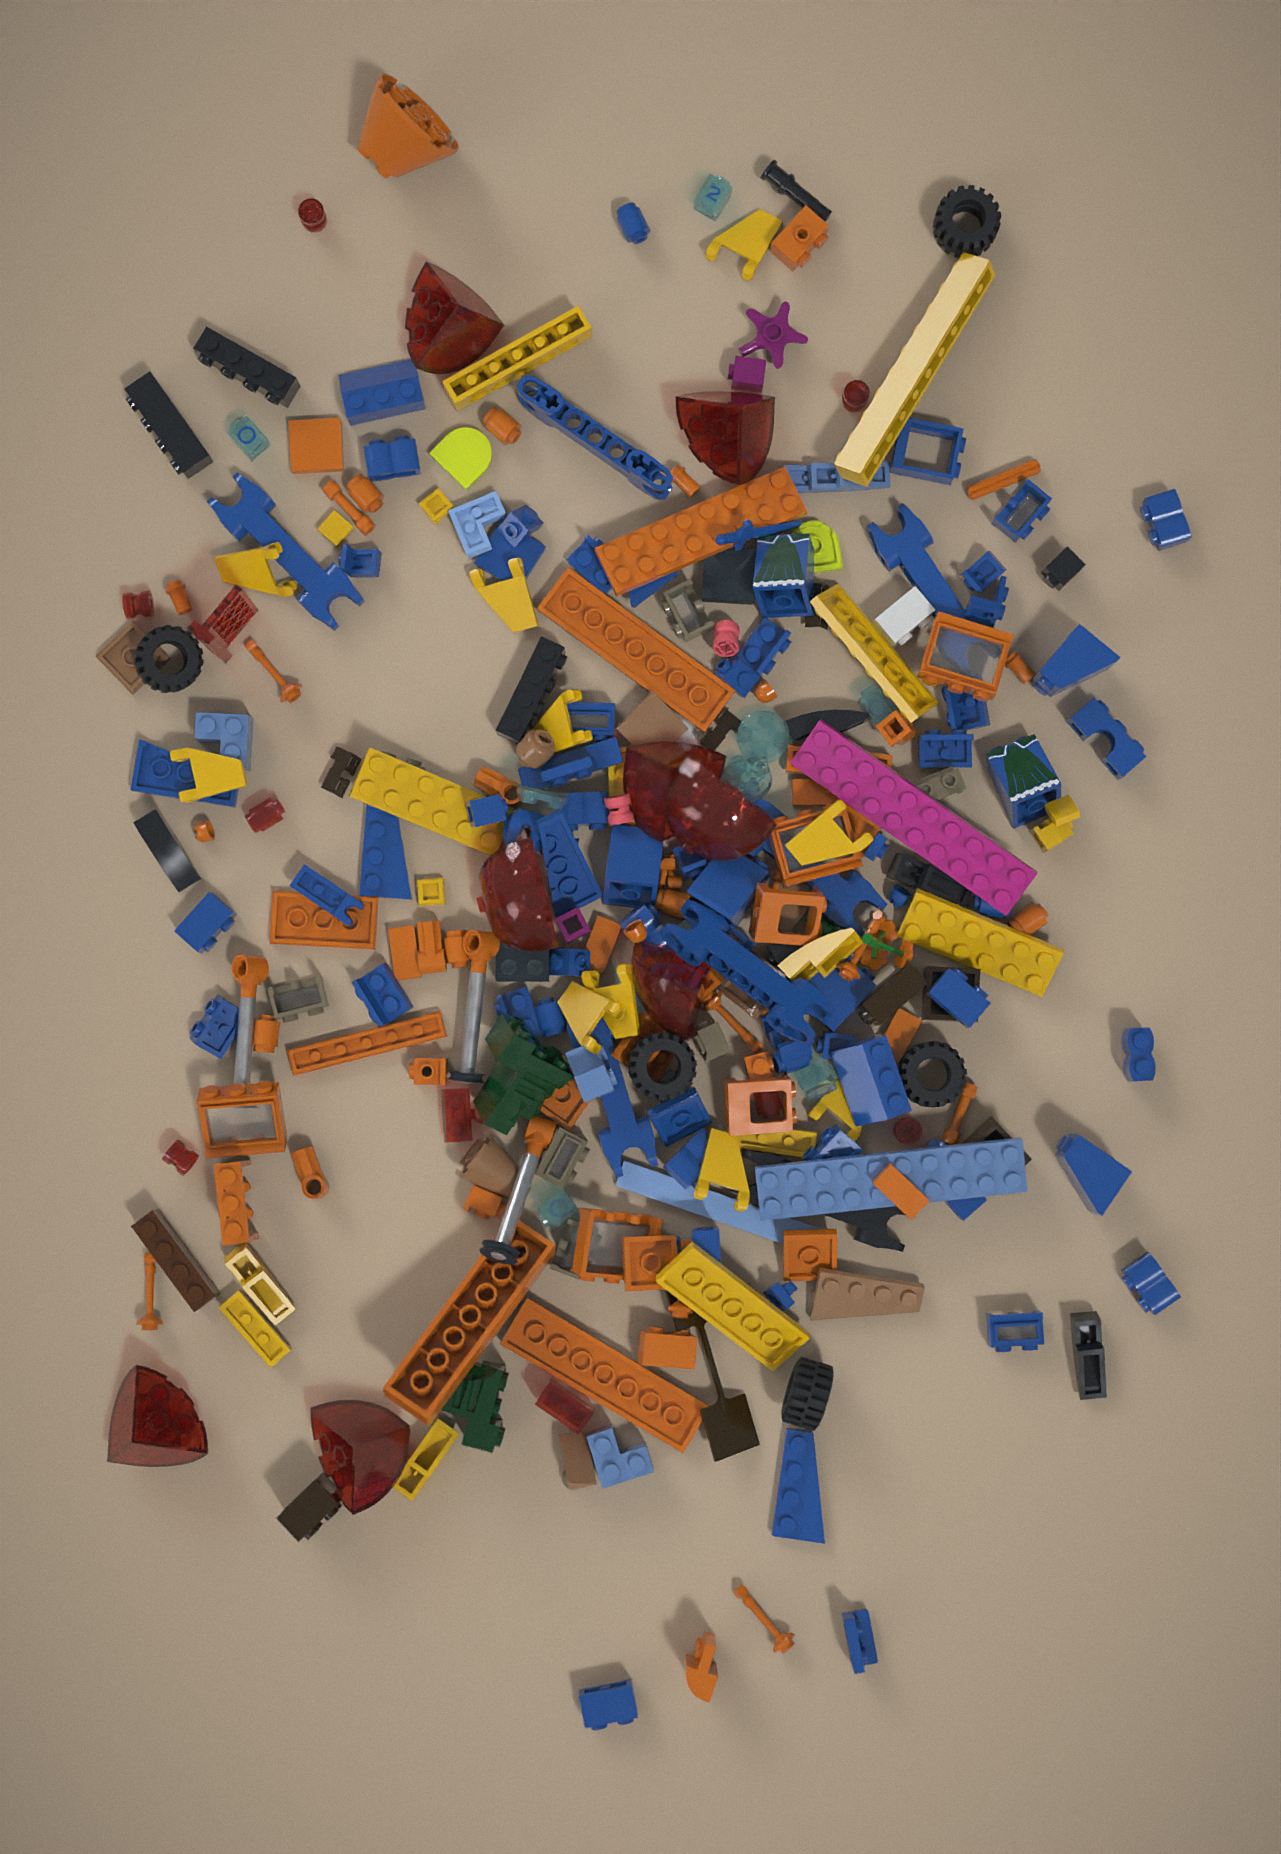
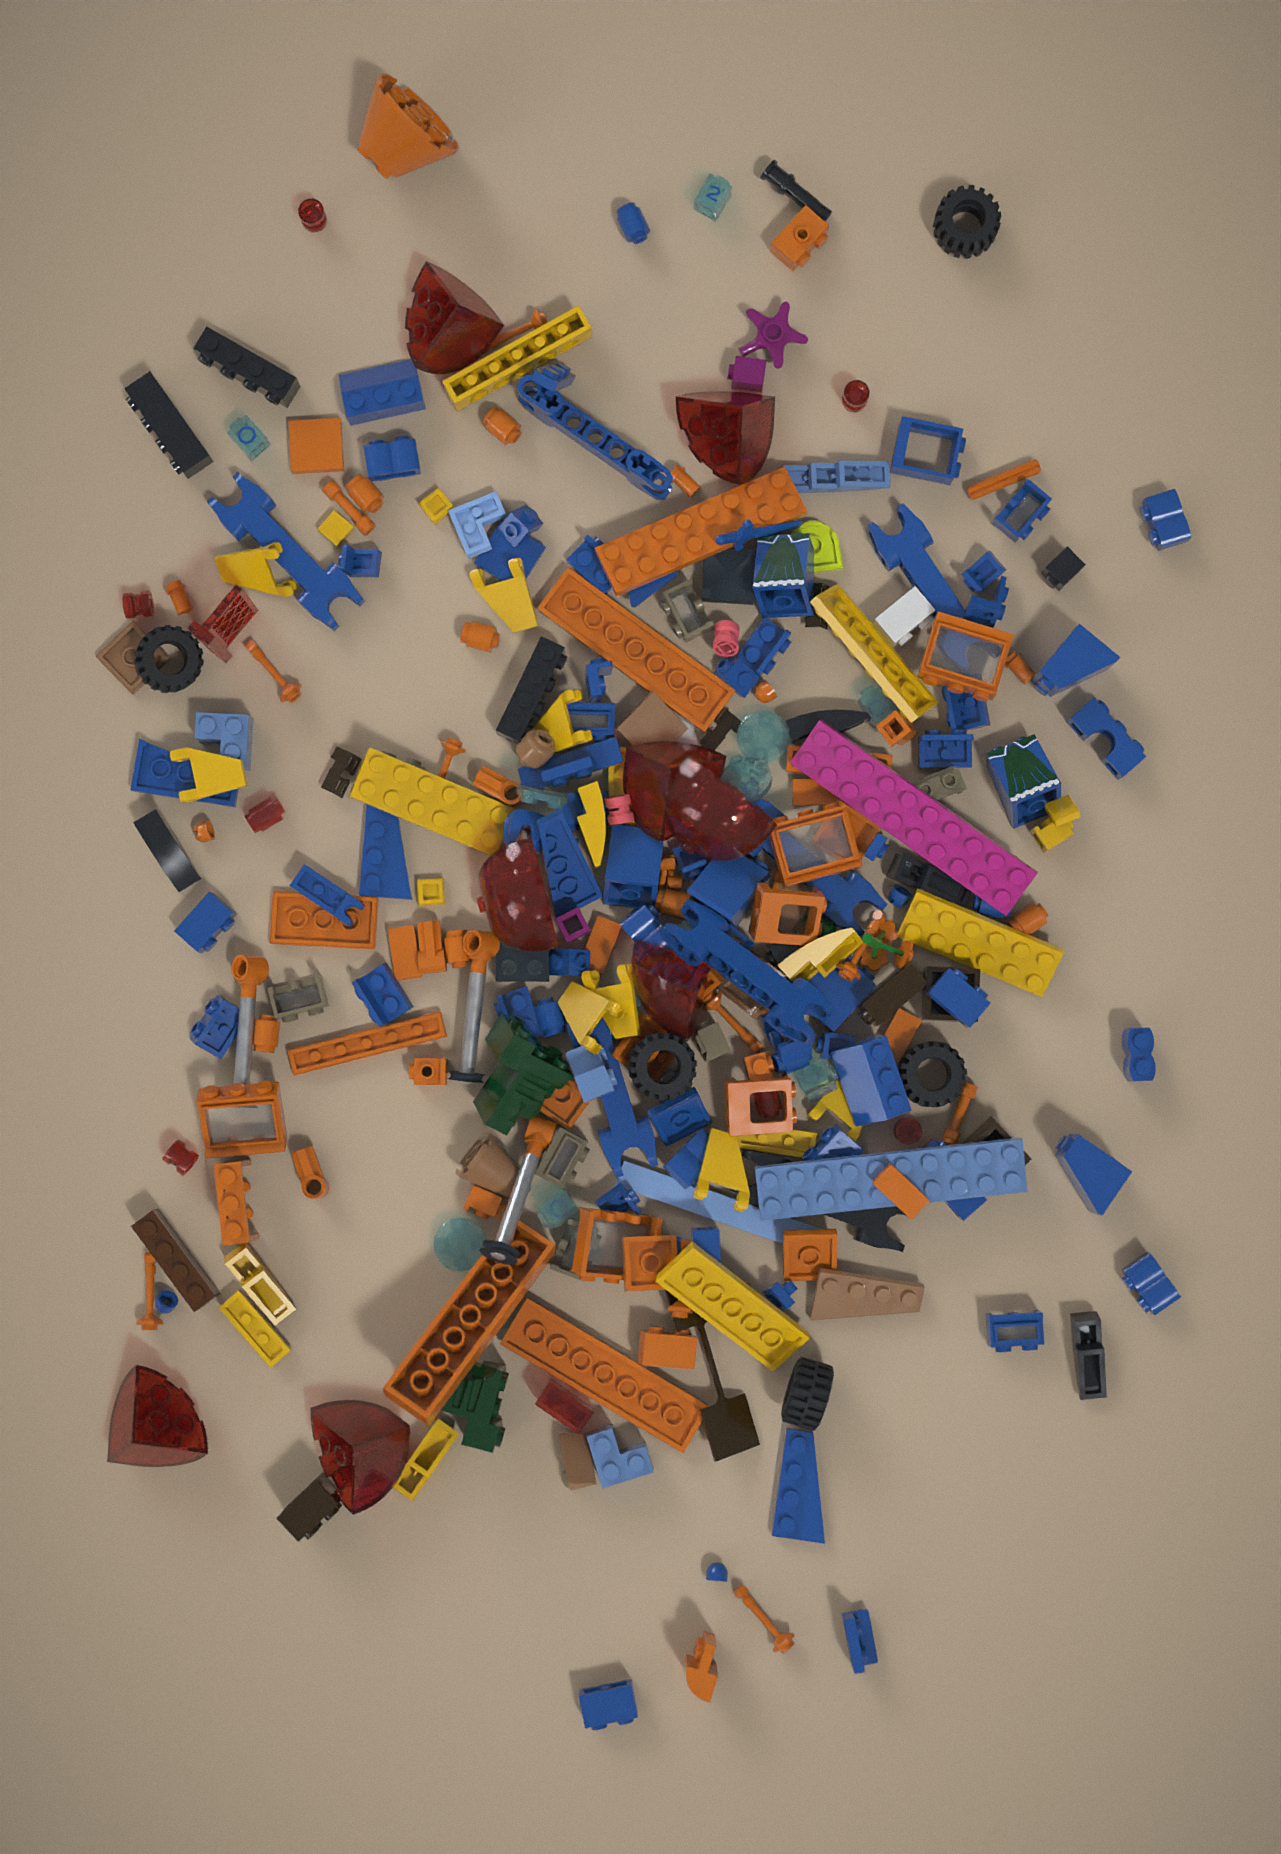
neon yellow tile [429,427,492,491] -> none
clear red plate [441,1088,484,1143] -> none
blue brick [465,794,508,827] -> none
orange hinge [624,920,647,943] -> none
yellow flag [705,209,783,281] -> none
yellow flag [785,800,874,866] -> none
yellow brick [834,252,996,487] -> none
none -> blue hinge [155,1290,178,1314]
none -> clear light blue tile [434,1217,487,1271]
none -> orange piece [438,737,466,779]
none -> orange brick [460,621,501,652]
none -> orange piece [476,309,548,354]
none -> blue plate [530,362,576,392]
none -> yellow slope [577,781,606,869]
none -> blue bracket [584,658,613,703]
none -> blue bracket [595,1183,642,1215]
none -> blue hinge [706,1562,728,1582]

